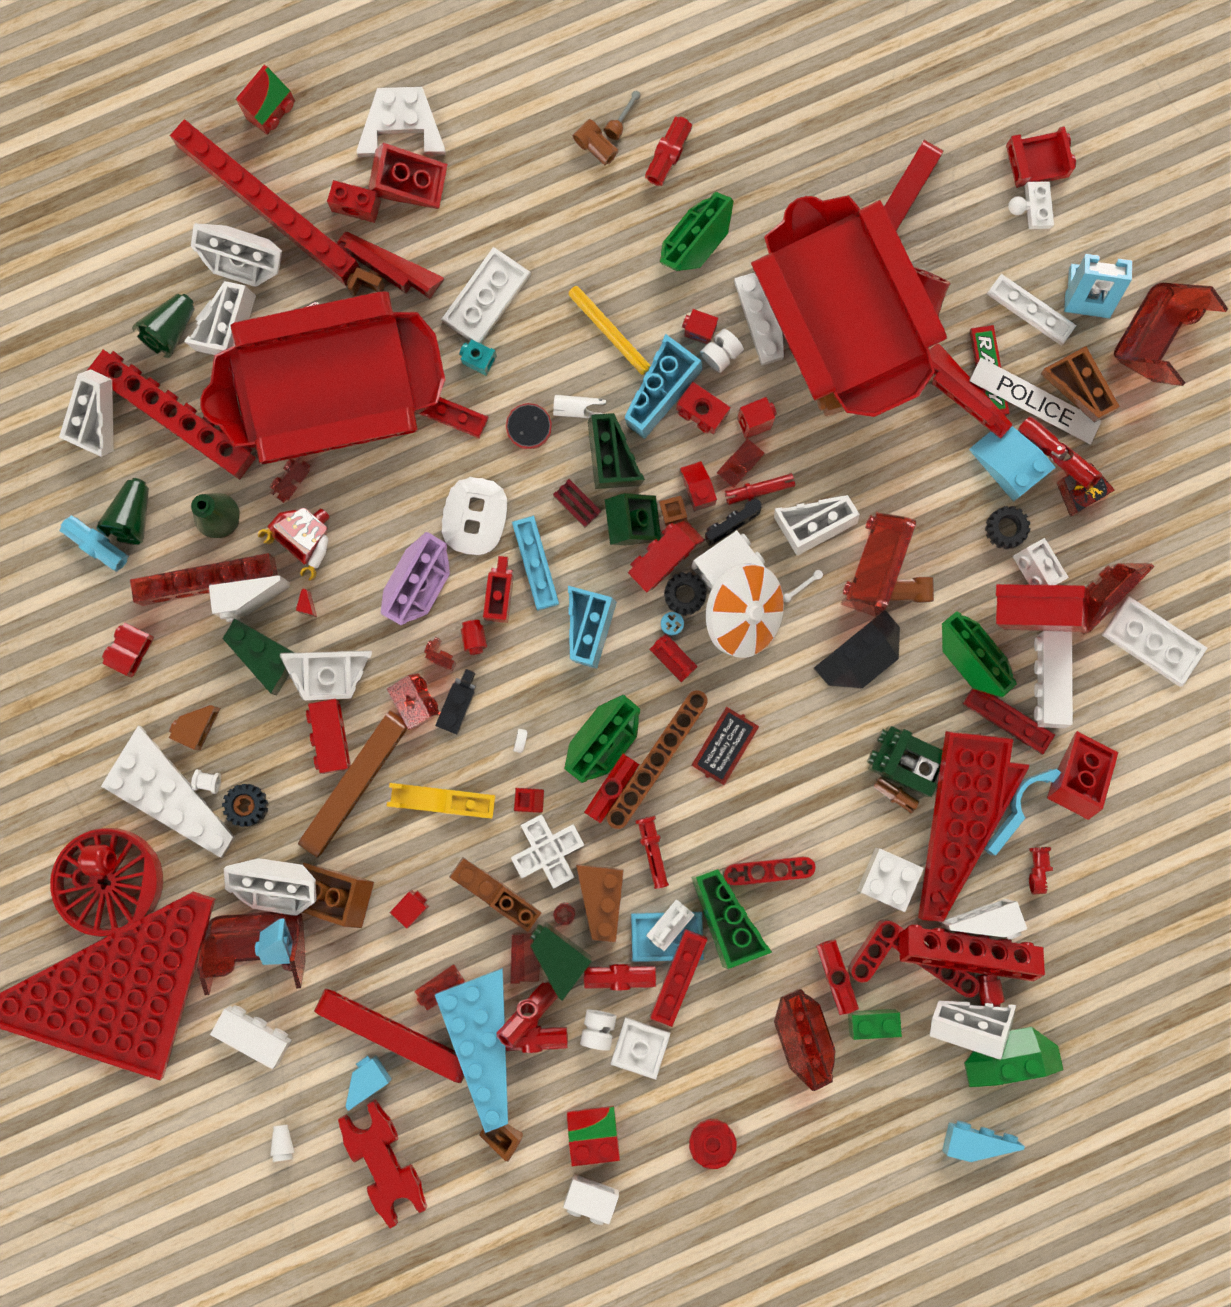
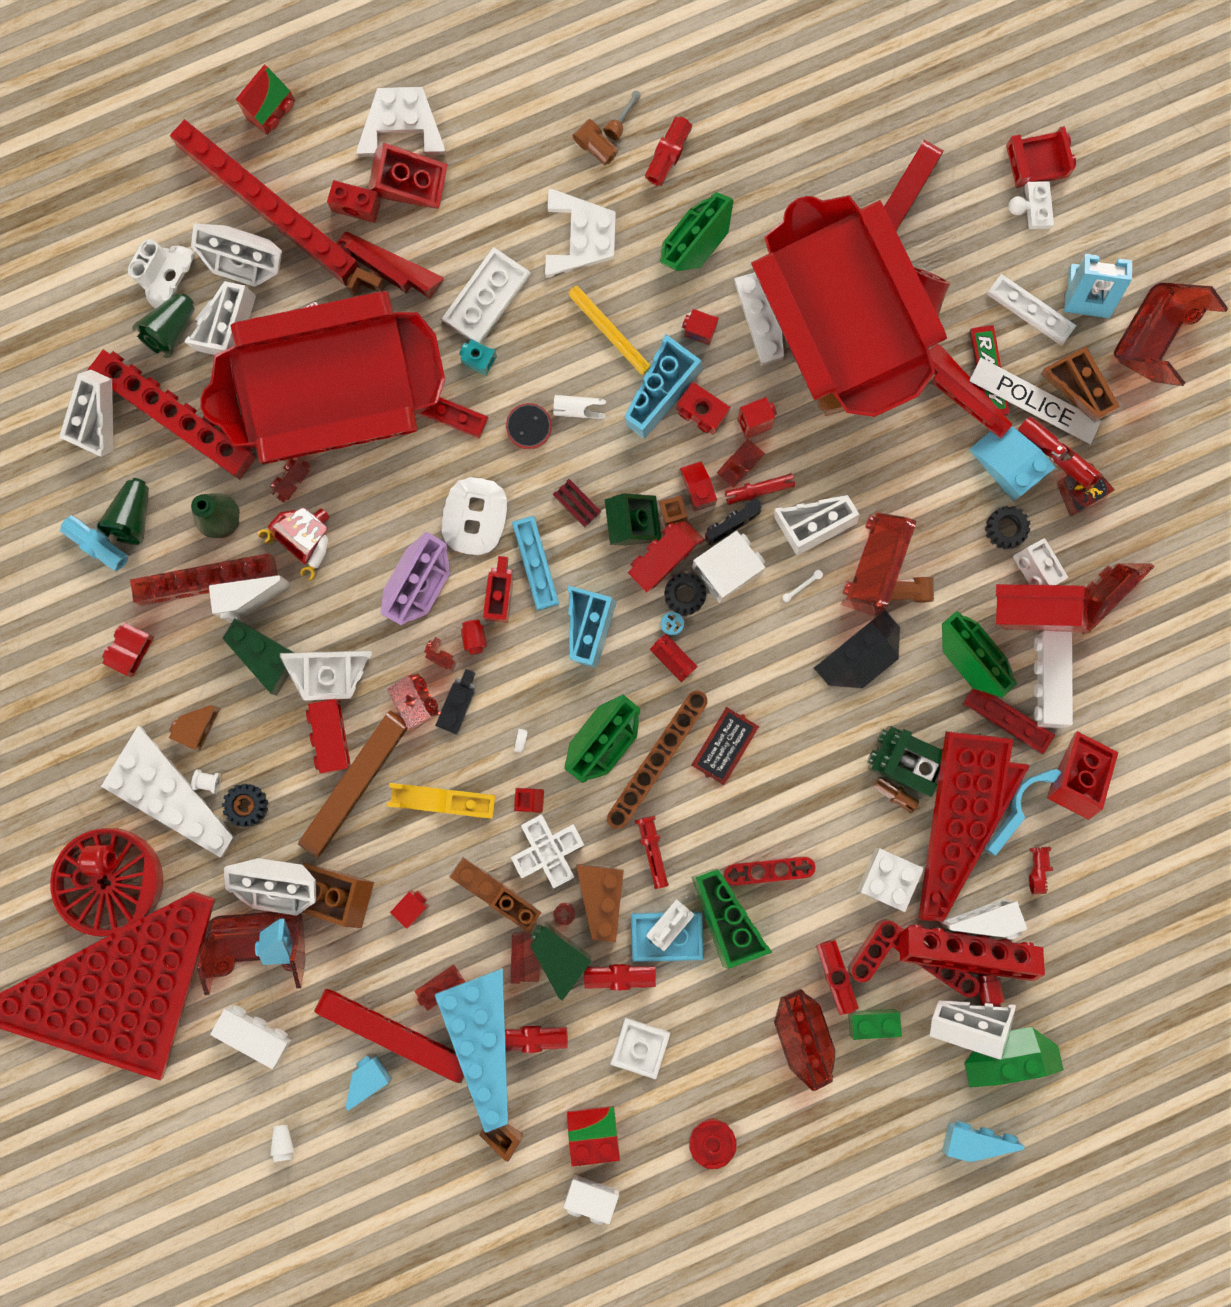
red slope [296,588,317,618] -> none
red piece [338,1099,427,1228] -> none
red piece [496,982,558,1048] -> none
white wheel [580,1010,617,1051] -> none
red piece [584,754,640,824] -> none
dark green wedge [588,413,645,489] -> none
red plate [650,929,708,1027] -> none
white wheel [700,329,744,373] -> none
dish [706,563,784,658] -> none
white tile [1102,596,1207,687] -> none
none -> white piece [128,239,195,309]
none -> white wing [545,189,616,278]

